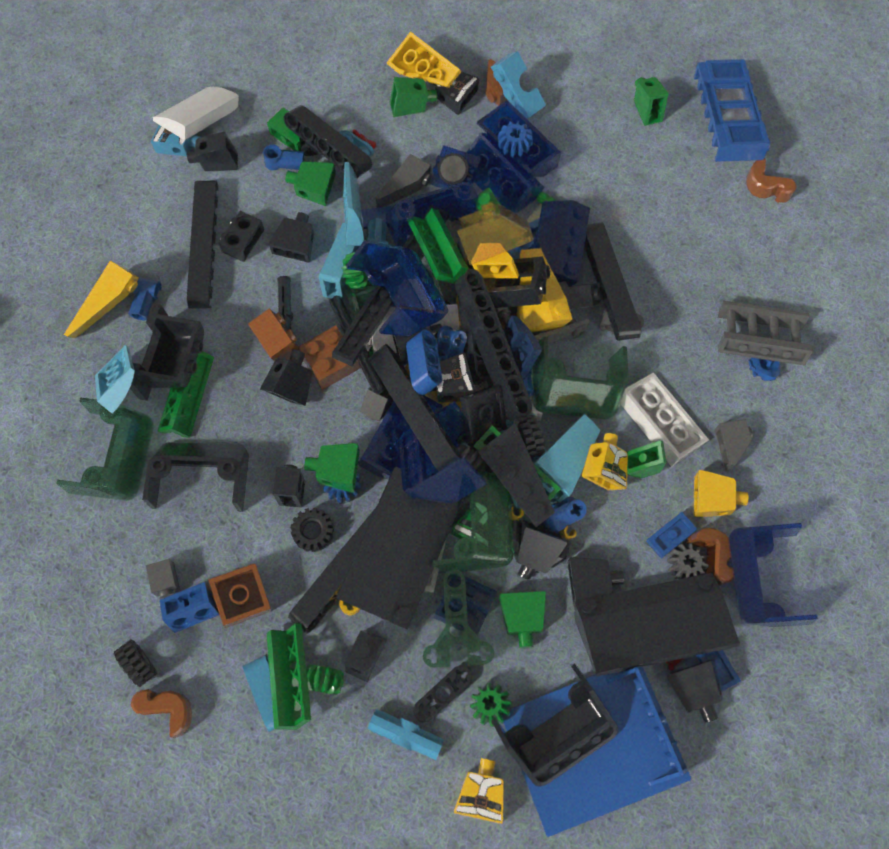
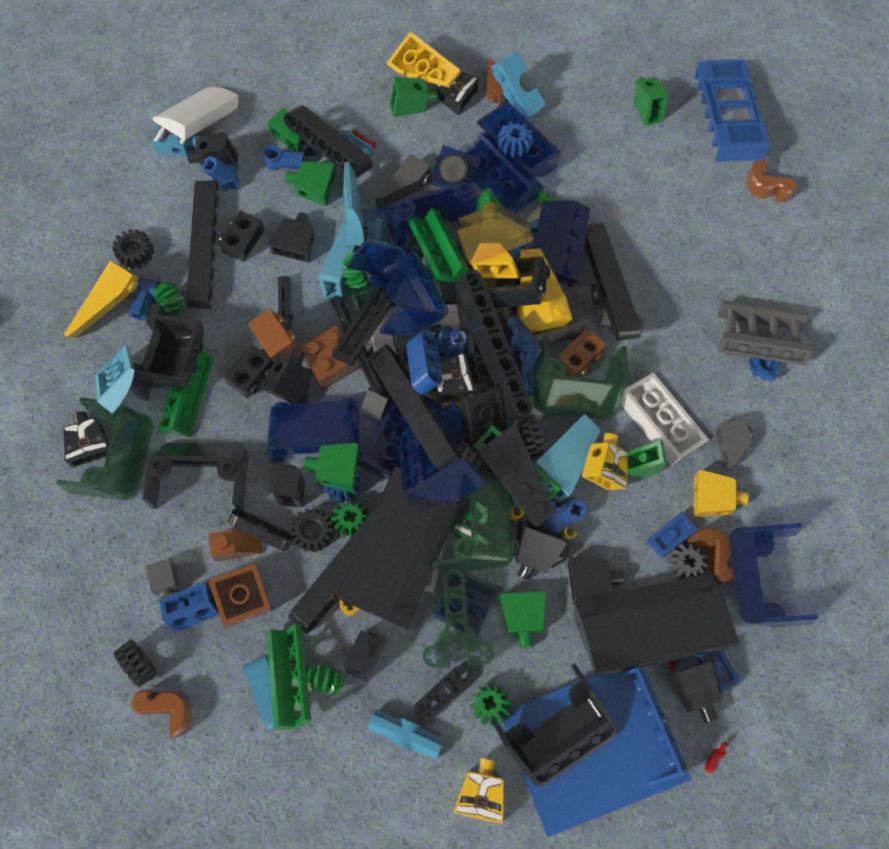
none -> black torso [63,411,114,468]
none -> black tyre [112,229,154,269]
none -> green gear [153,281,187,317]
none -> blue piece [202,156,240,192]
none -> dark orange slope [209,529,263,562]
none -> black brick [223,344,274,398]
none -> black beam [228,508,293,550]
none -> clear blue windscreen [267,398,362,463]
none -> green gear [331,499,369,538]
none -> dark orange brick [556,328,606,381]
none -> red piece [704,742,728,773]

